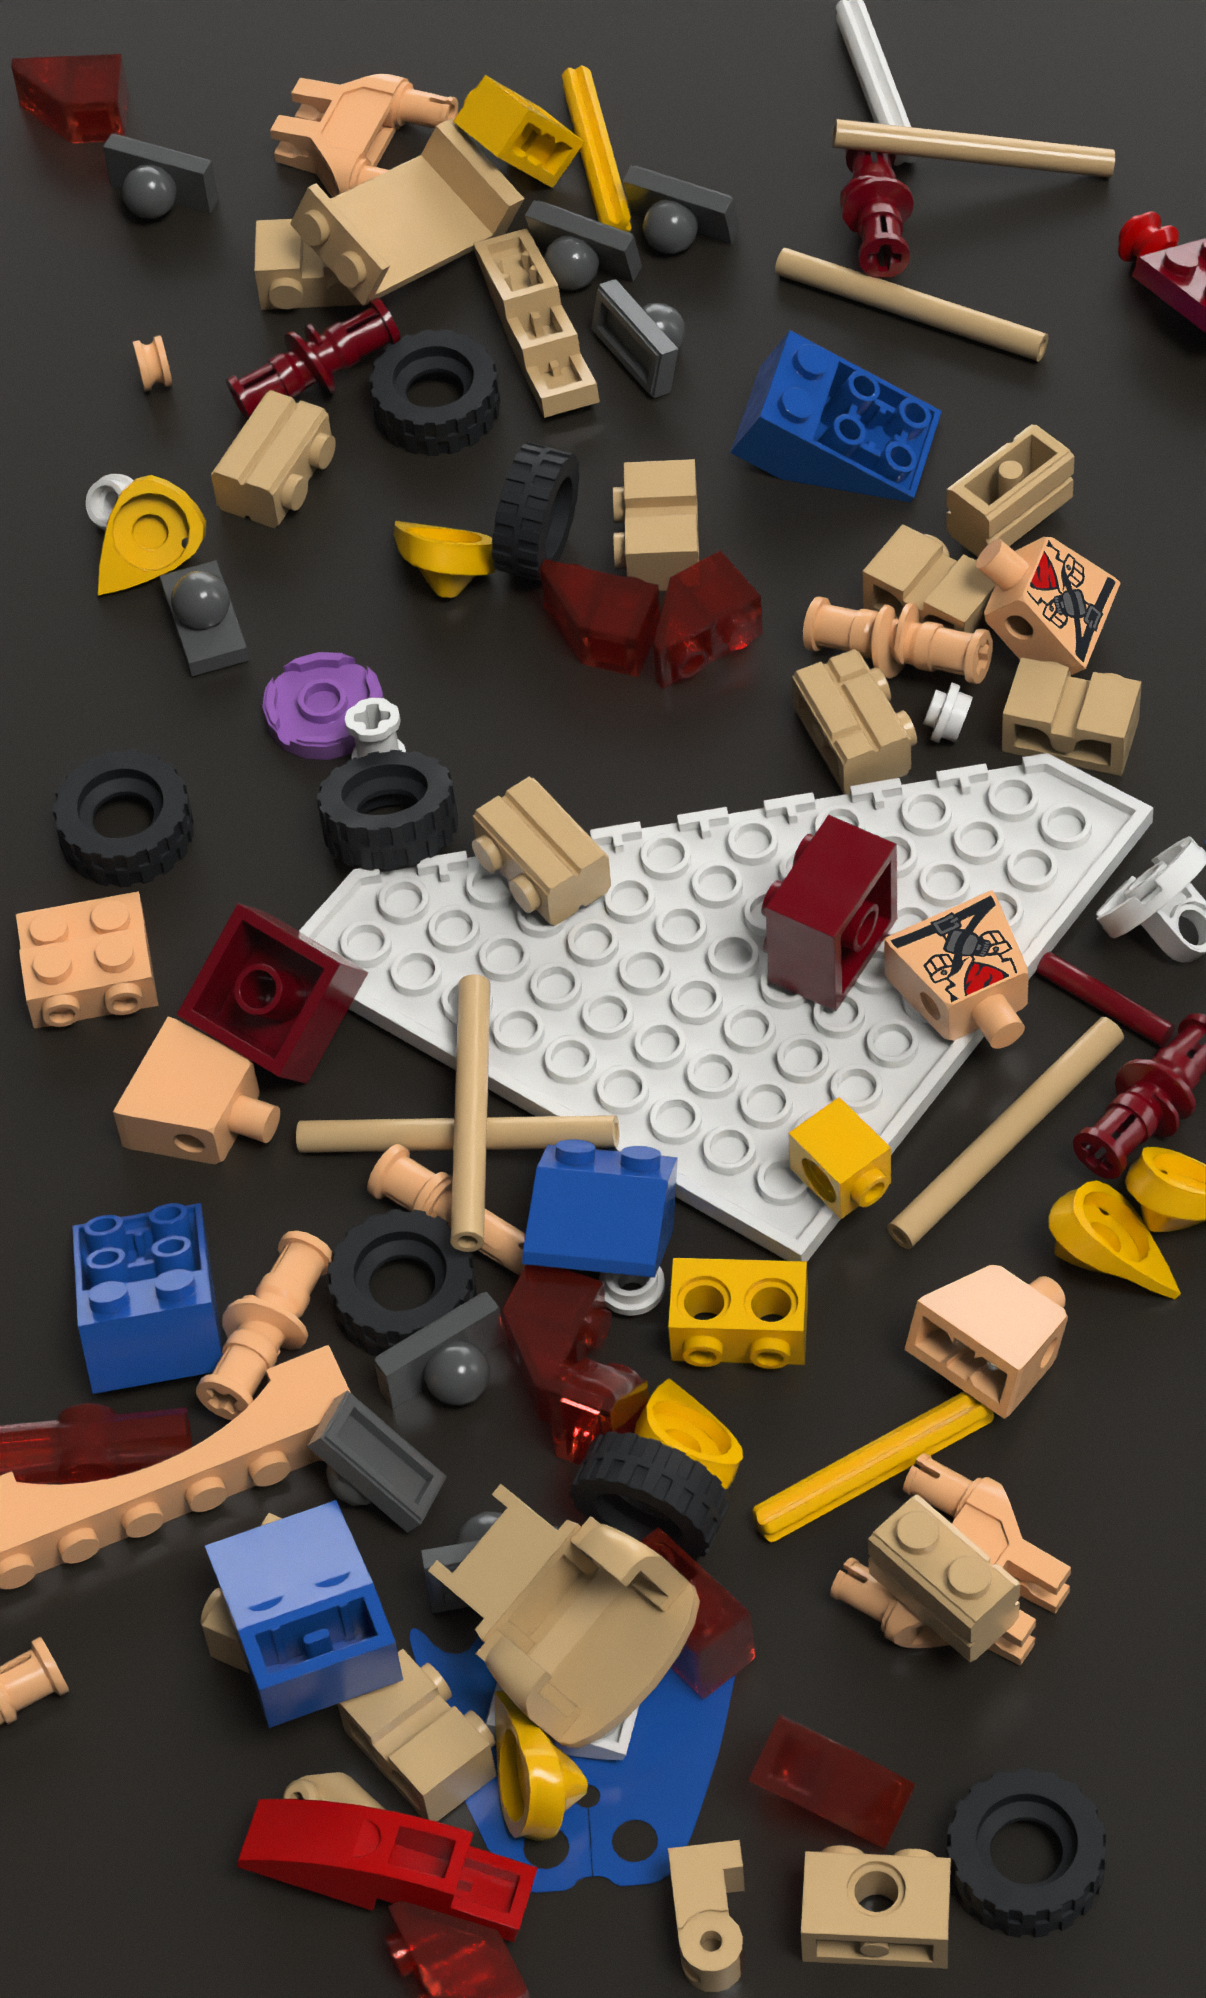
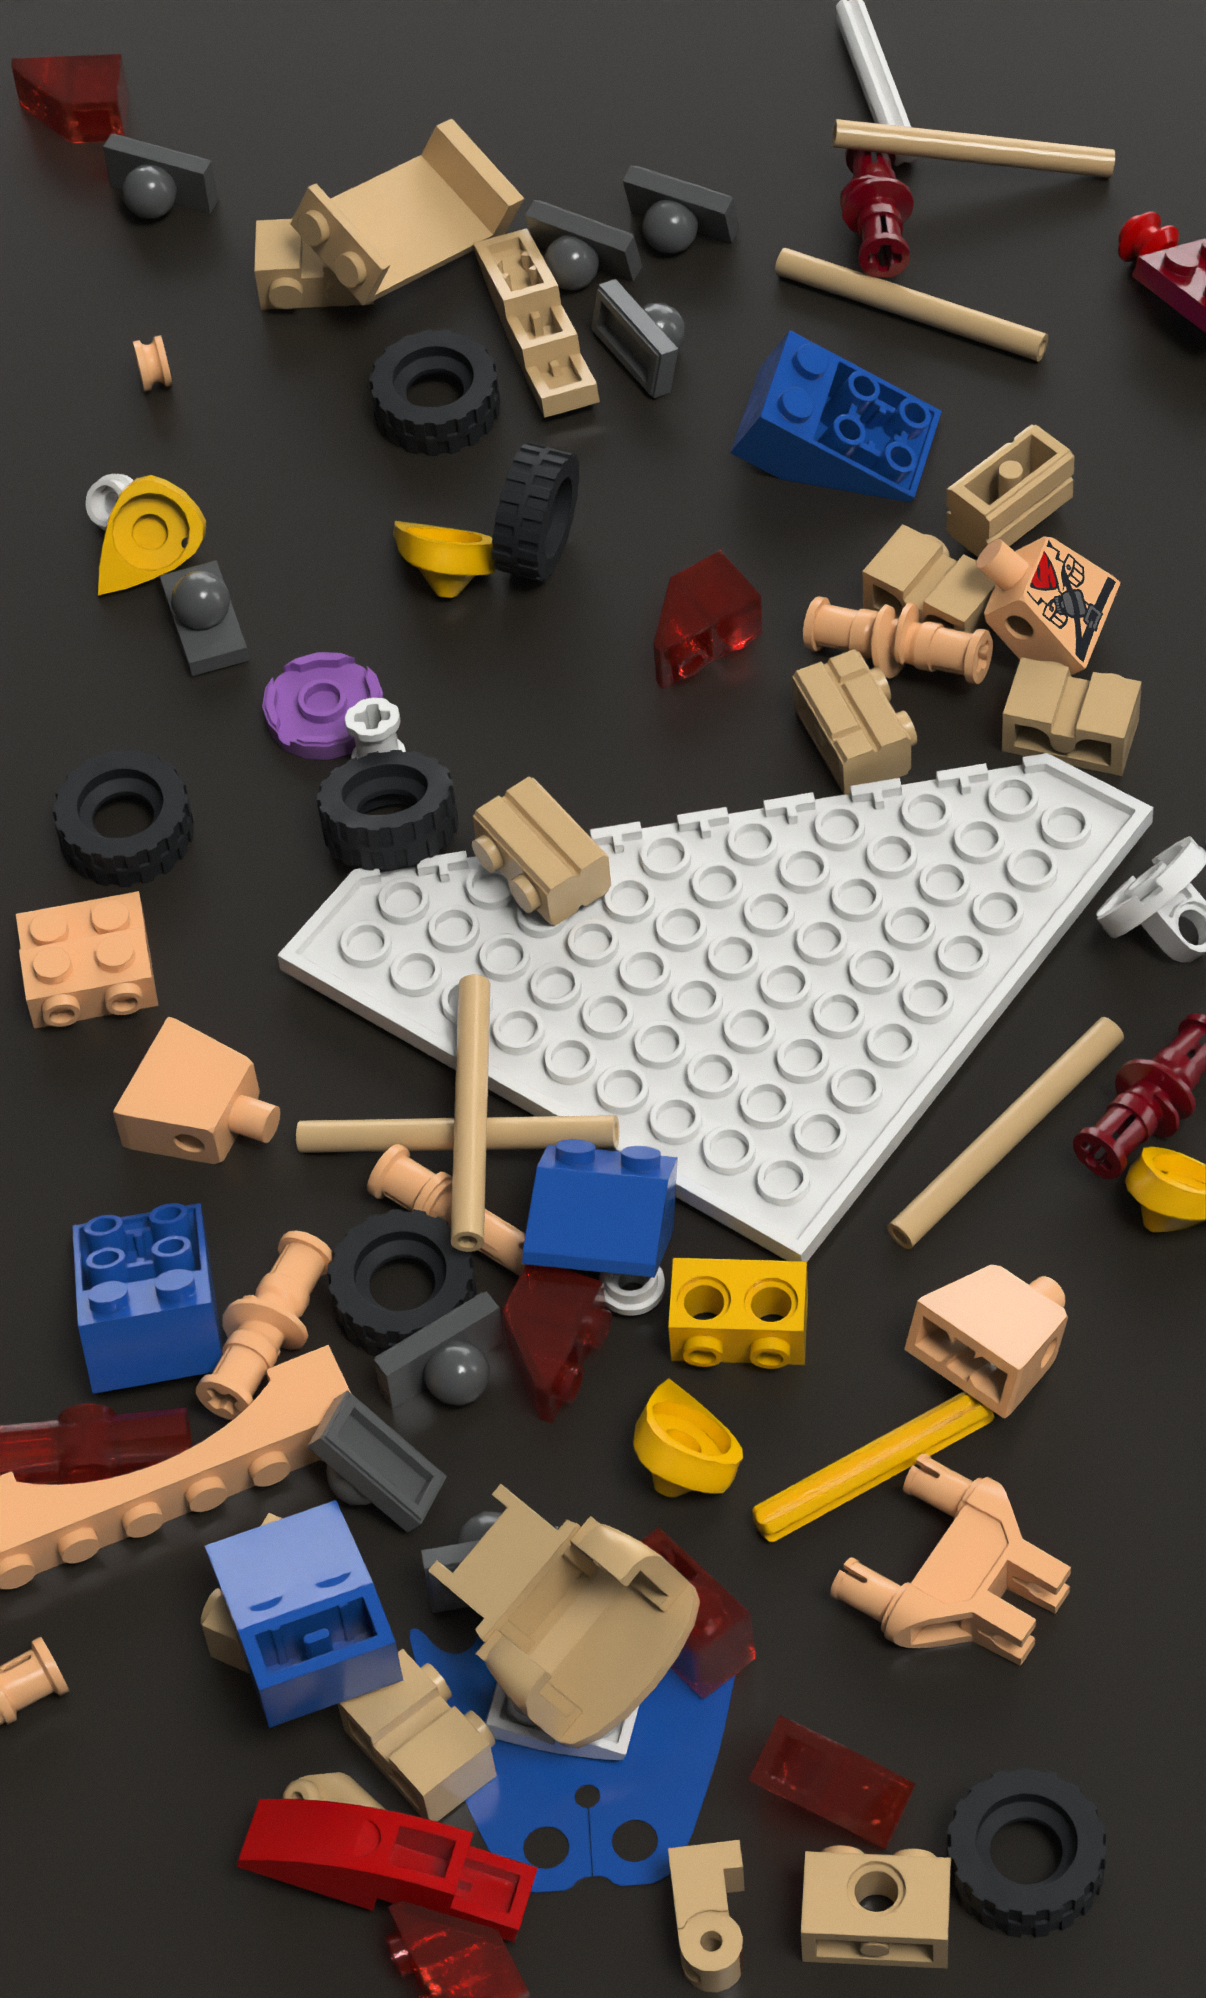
dark red brick [176,903,369,1084] -> none
tan brick [211,390,336,529] -> none
dark red piece [226,297,401,421] -> none
light nougat connector [270,74,458,197] -> none
yellow brick [453,75,585,188] -> none
yellow piece [495,1690,588,1841] -> none
clear red slope [540,559,661,677] -> none
clear red slope [547,1358,649,1465] -> none
yellow axle [562,65,632,233] -> none
black tyre [569,1431,730,1562] -> none
tan brick [613,459,700,592] -> none
dark red brick [761,814,898,1011] -> none
yellow brick [788,1097,891,1219] -> none
tan brick [868,1494,1020,1662] -> none
light nougat torso [884,890,1029,1049] -> none
white plate [923,682,973,743] -> none
dark red piece [1036,951,1175,1047] -> none
yellow piece [1048,1180,1181,1300] -> none

